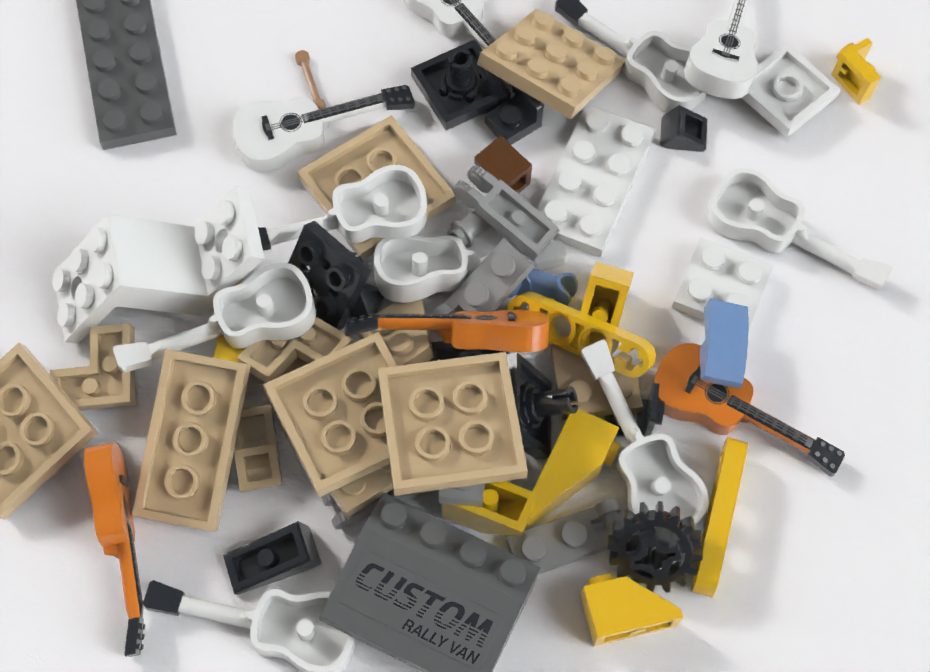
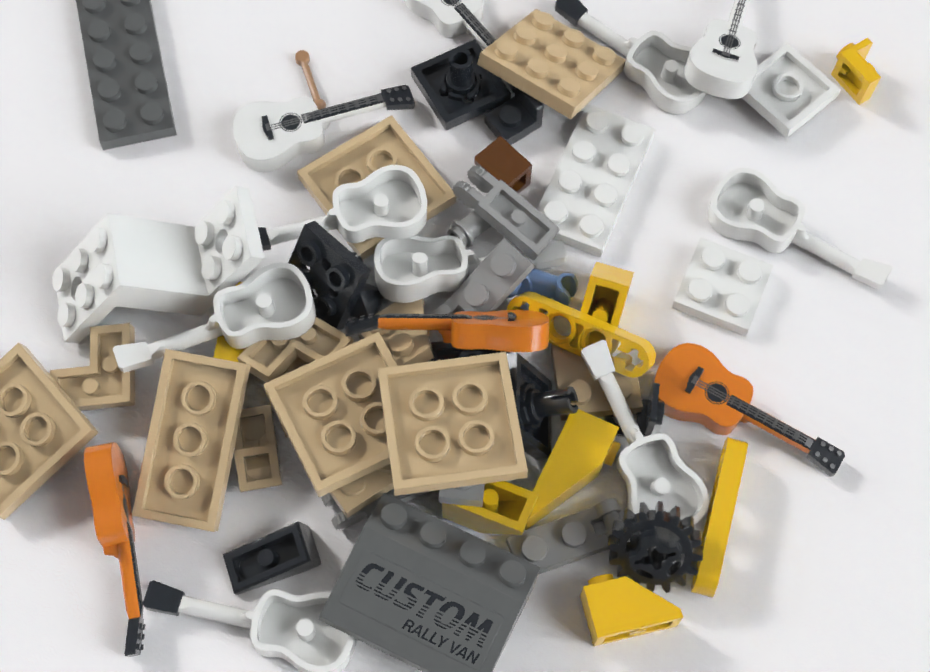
black slope [660,105,708,152] -> none
medium blue slope [699,298,749,389] -> none

